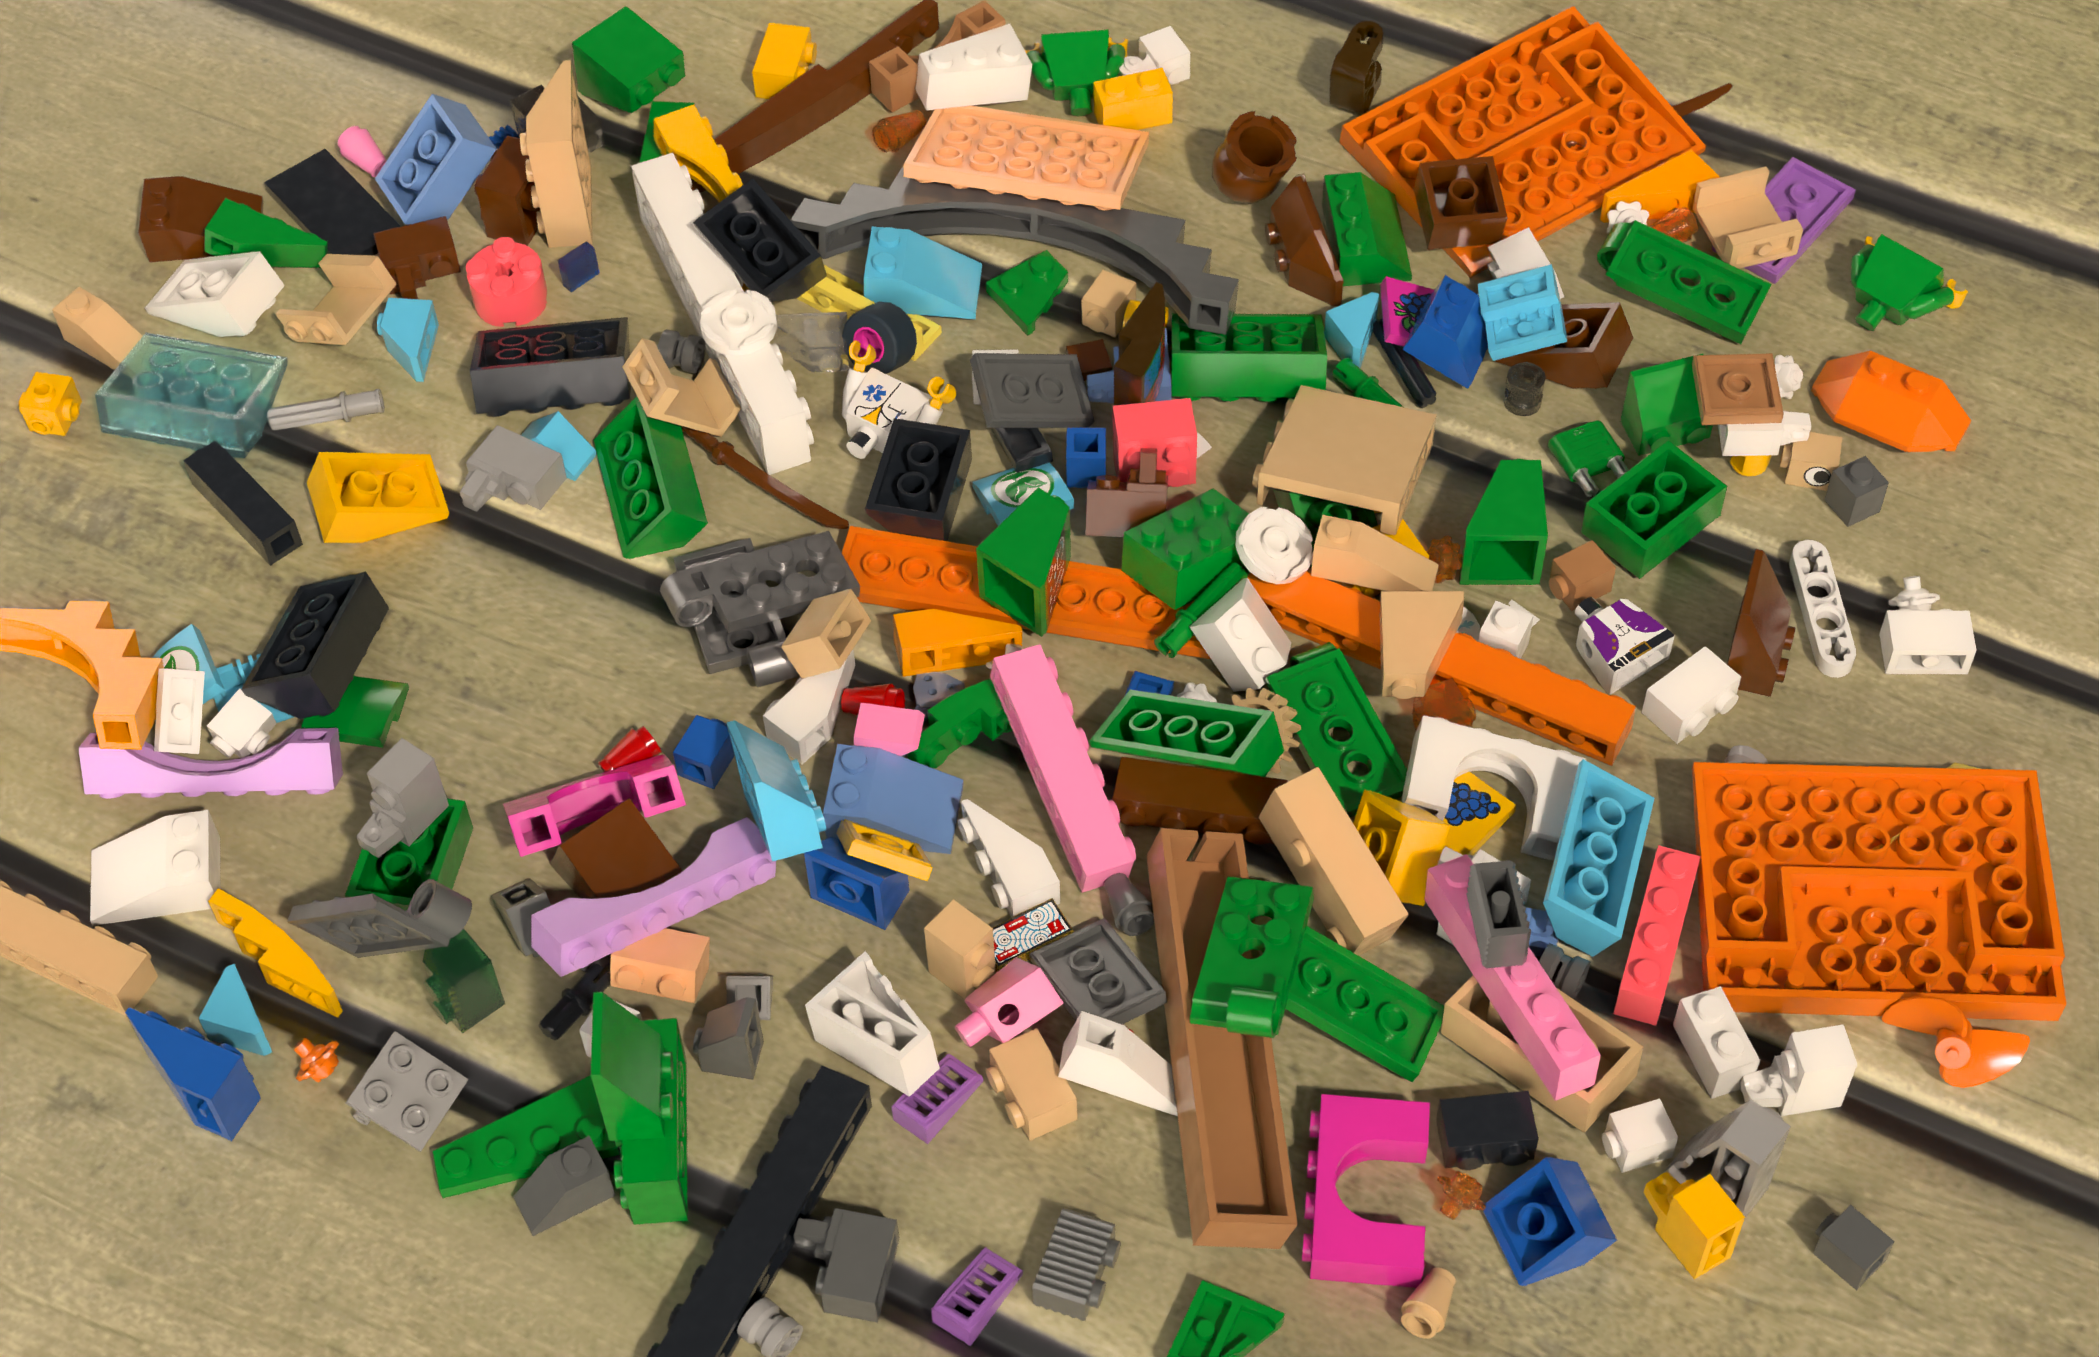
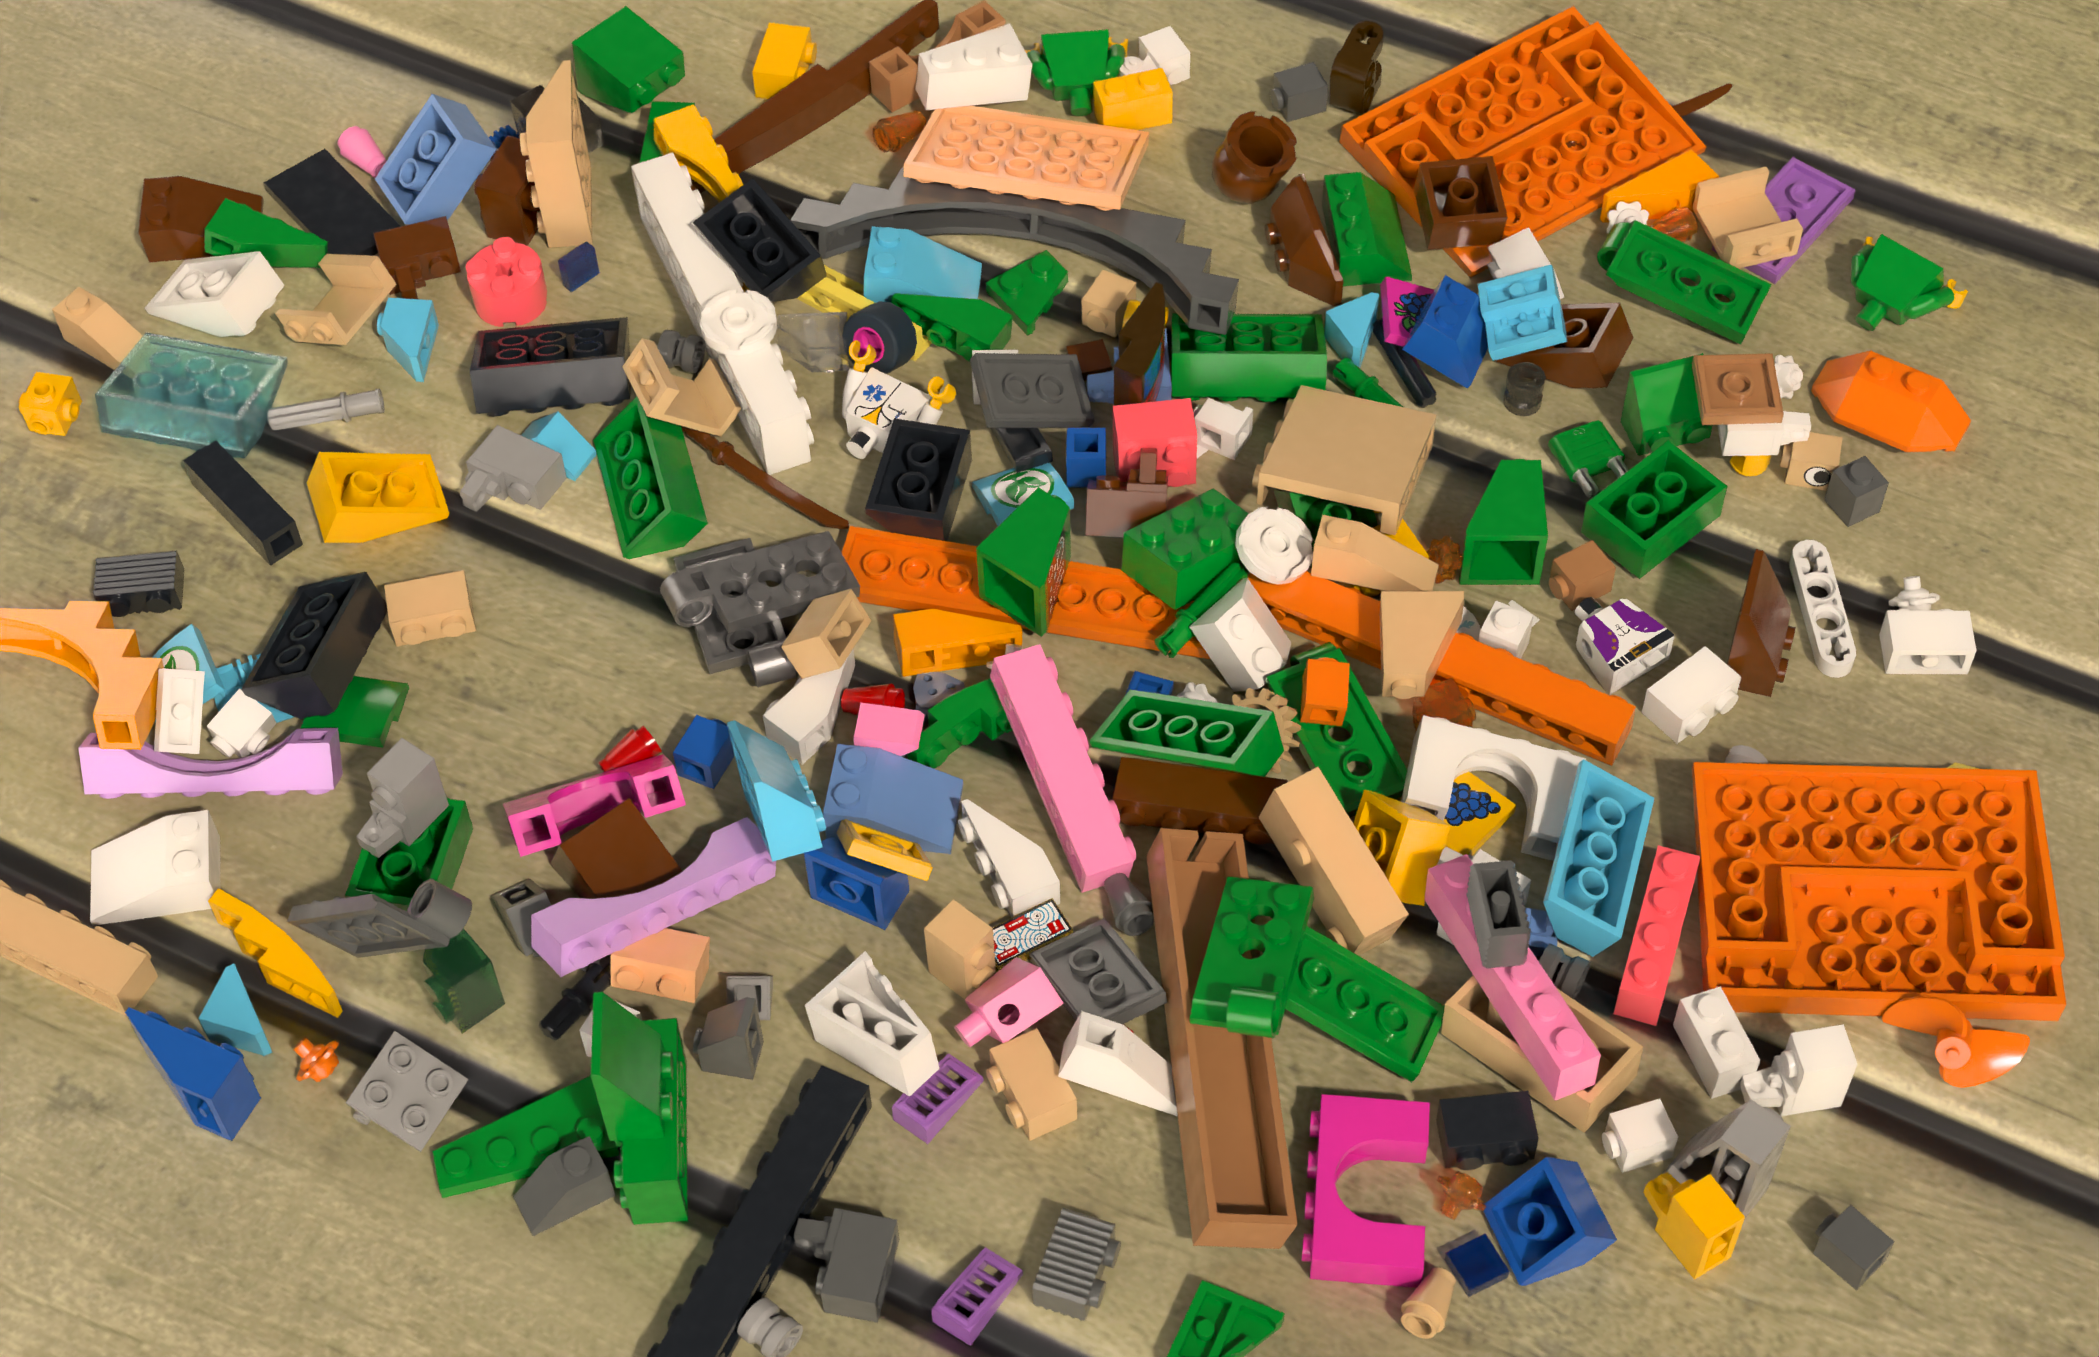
none -> black brick [93,550,185,617]
none -> tan brick [384,570,476,647]
none -> green slope [892,293,1013,362]
none -> white brick [1193,398,1253,460]
none -> dark grey brick [1270,62,1328,122]
none -> orange brick [1300,657,1350,726]
none -> clear blue tile [1445,1233,1509,1297]

